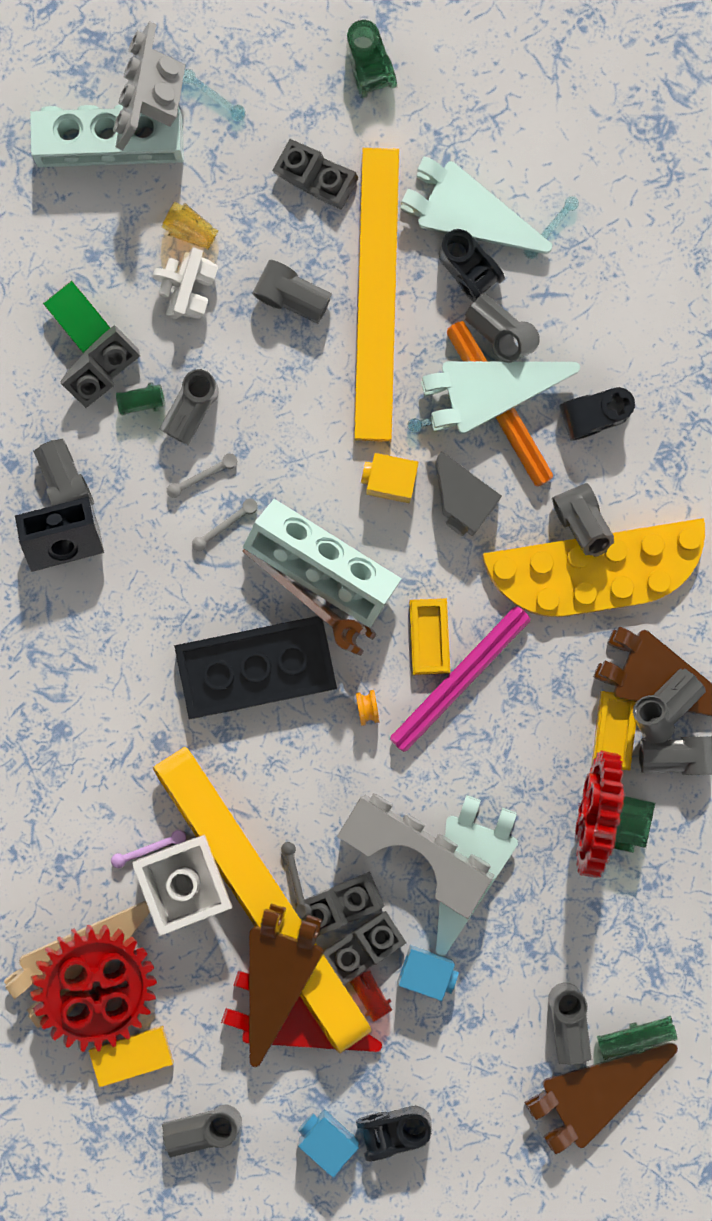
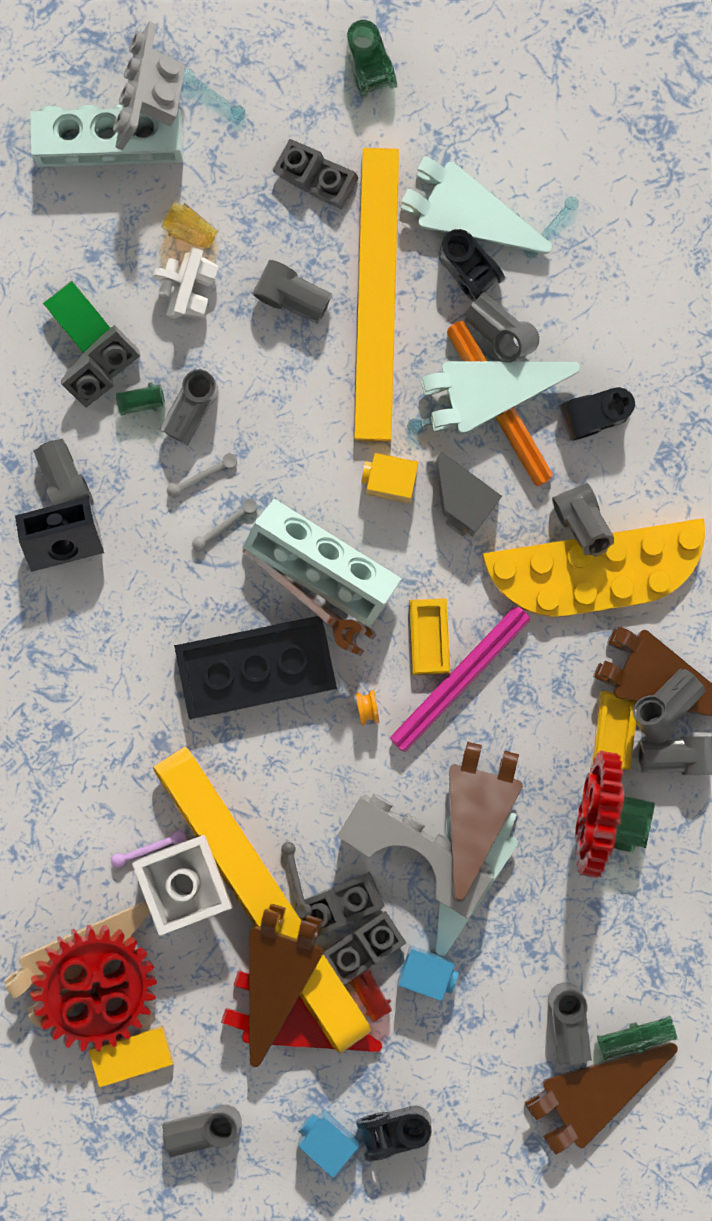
none -> reddish brown flag [449,741,523,902]

